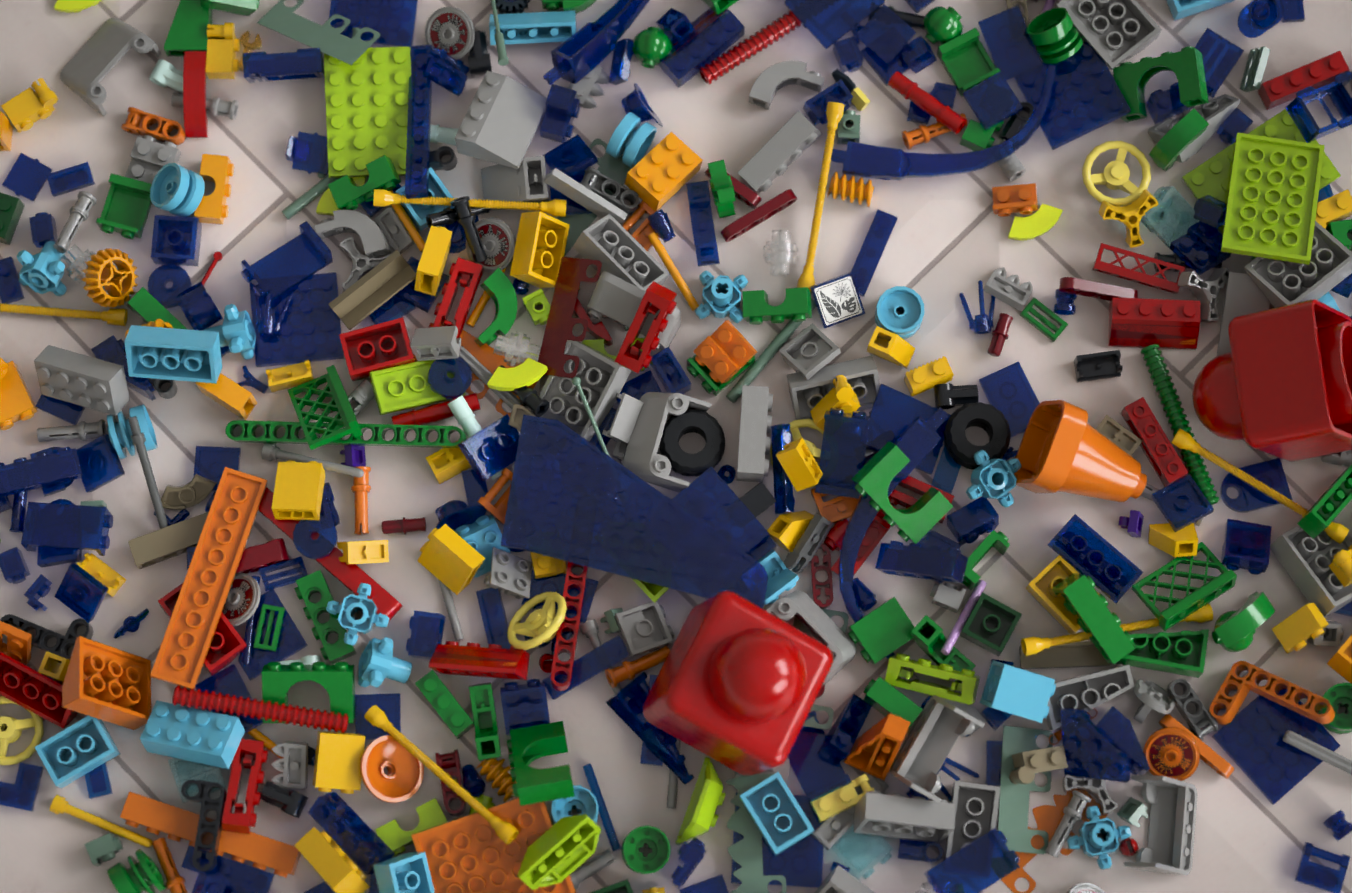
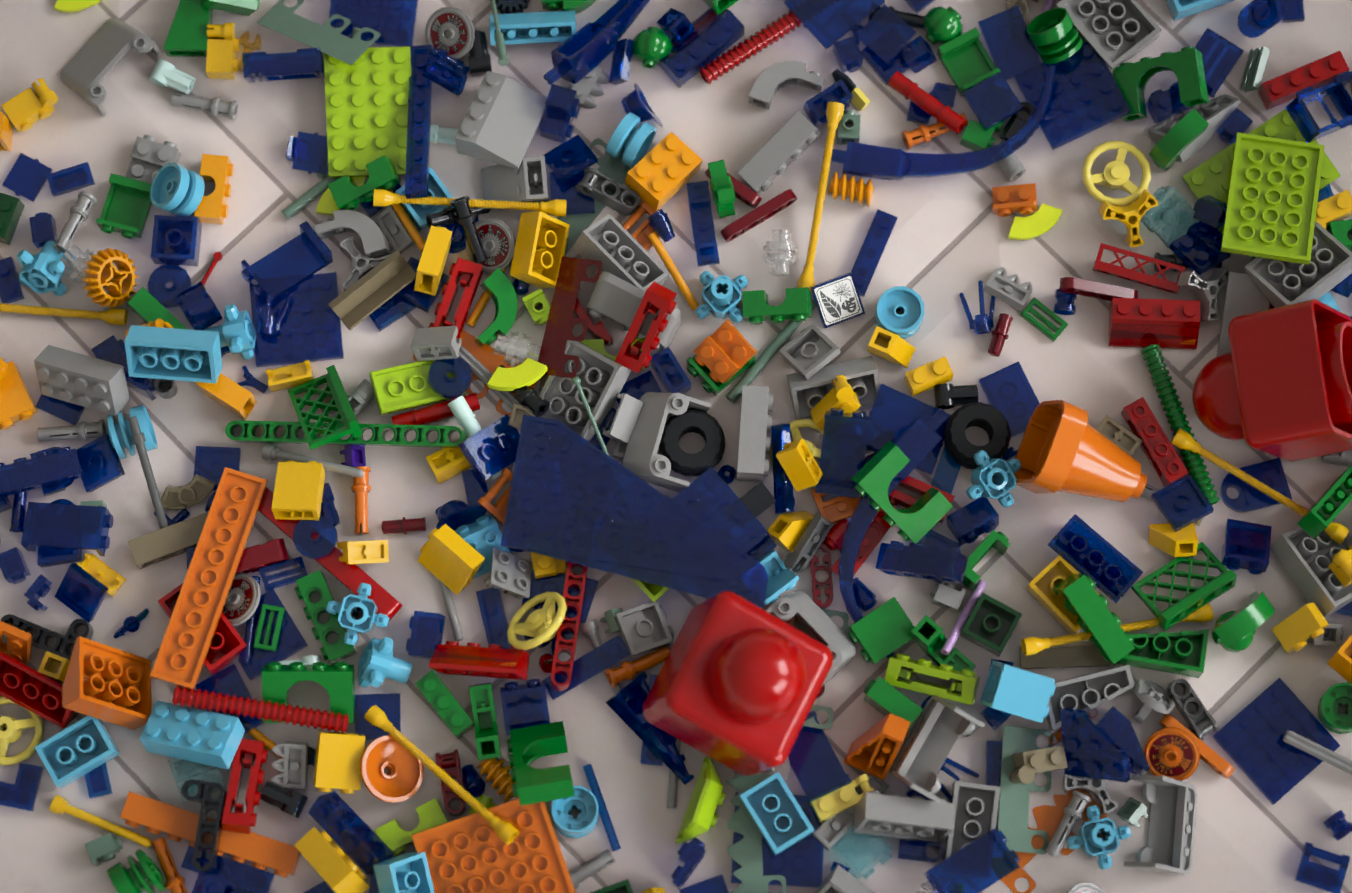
orange piece [121,107,186,145] -> none
red slope [183,51,208,138] -> none
red brick [339,317,415,381] -> none
black piece [413,146,457,175] -> none
lime wedge [517,814,601,890] -> none
light grey tile [544,168,628,224] -> none
green wheel [621,826,671,875] -> none
clear blue slope [818,694,872,766] -> none
black hinge [1074,350,1123,382] -> none
dark purple tile [1118,510,1144,538] -> none
red hinge [1119,838,1138,857] -> none
orange beam [1209,661,1335,725] -> none

